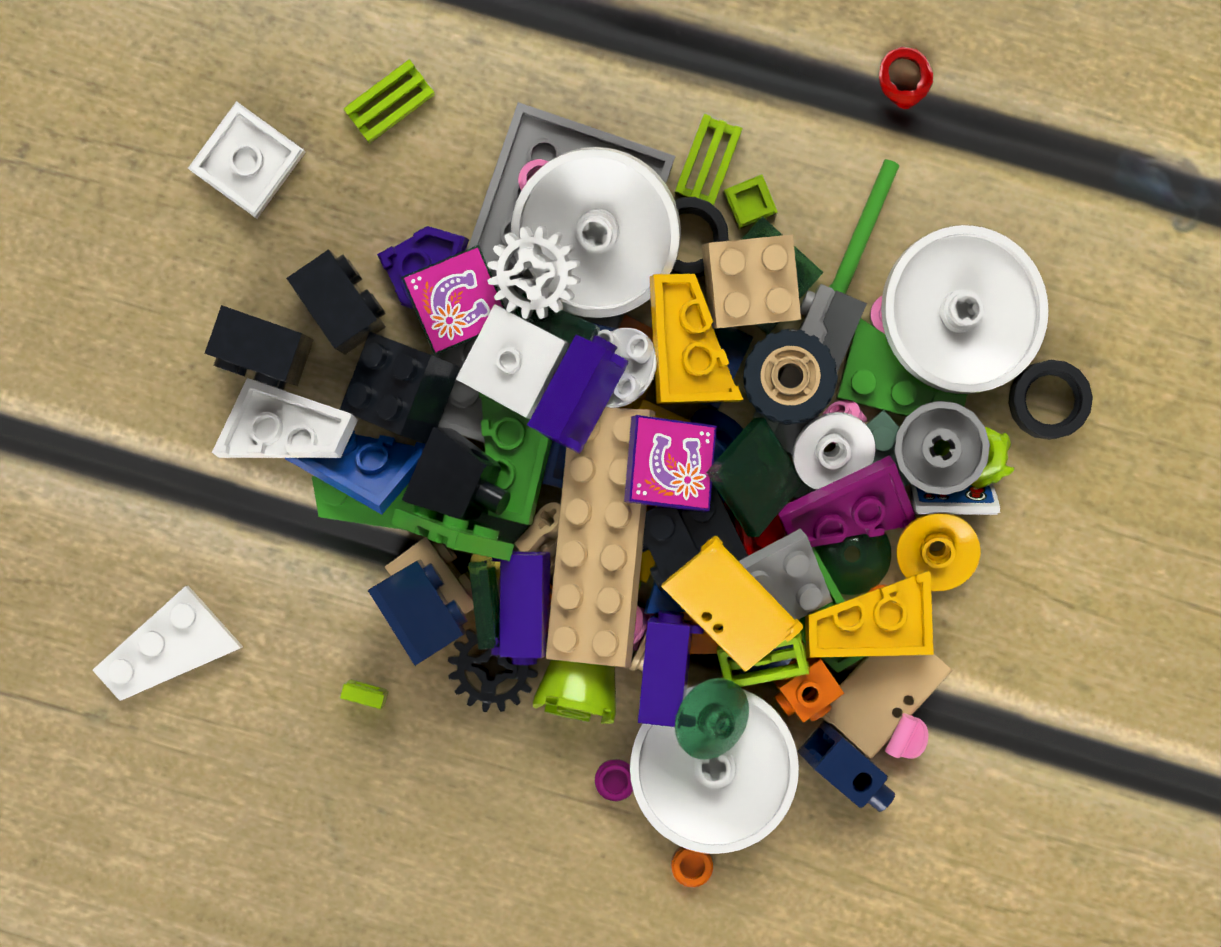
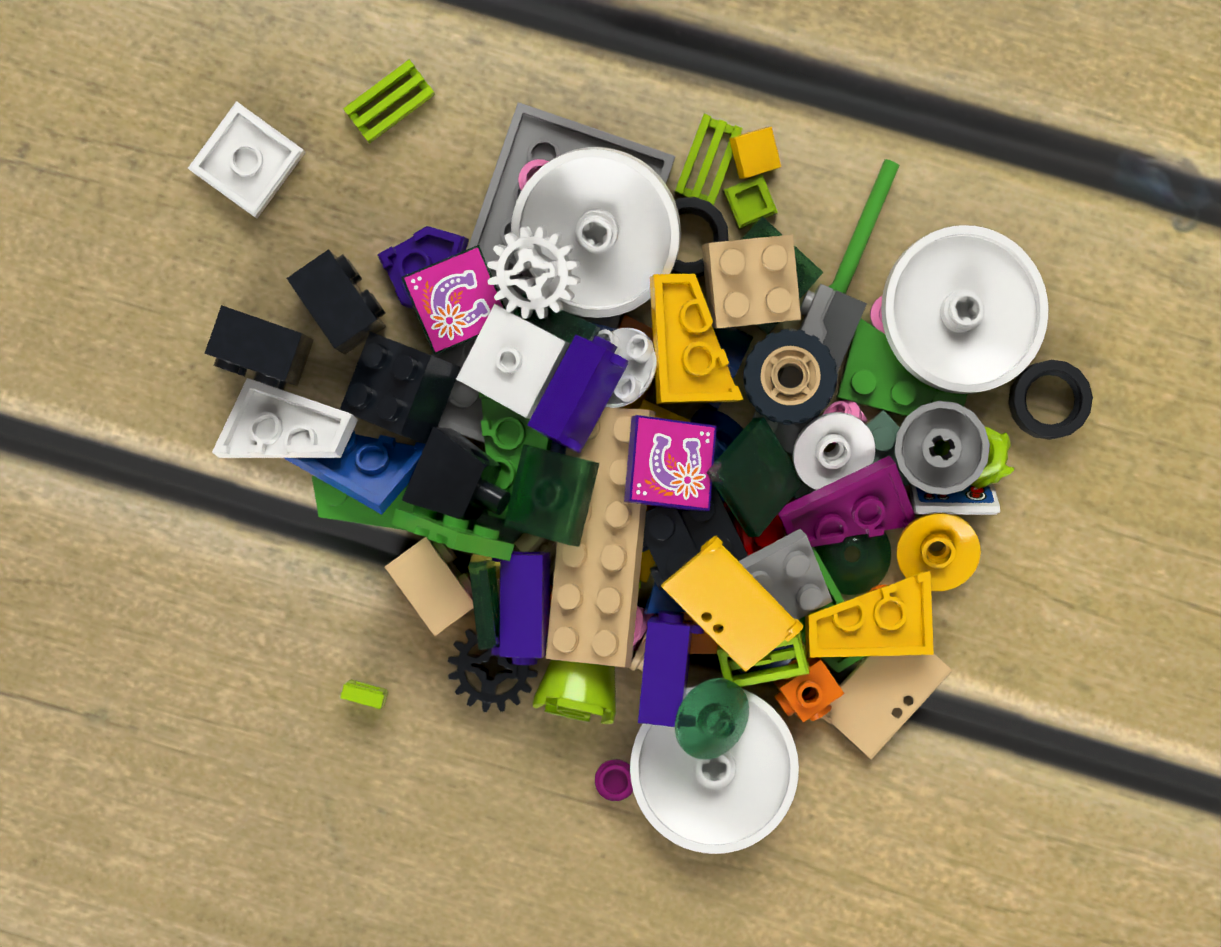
white wing [93,586,243,701] -> none
dark blue slope [368,560,468,666] -> none
orange tile [671,847,713,887] -> none
dark blue torso [797,720,895,812] -> none
red piece [878,46,933,110] -> none
bright pink plate [885,713,928,759] -> none
none -> clear green plate [503,444,600,547]
none -> yellow tile [729,126,782,179]

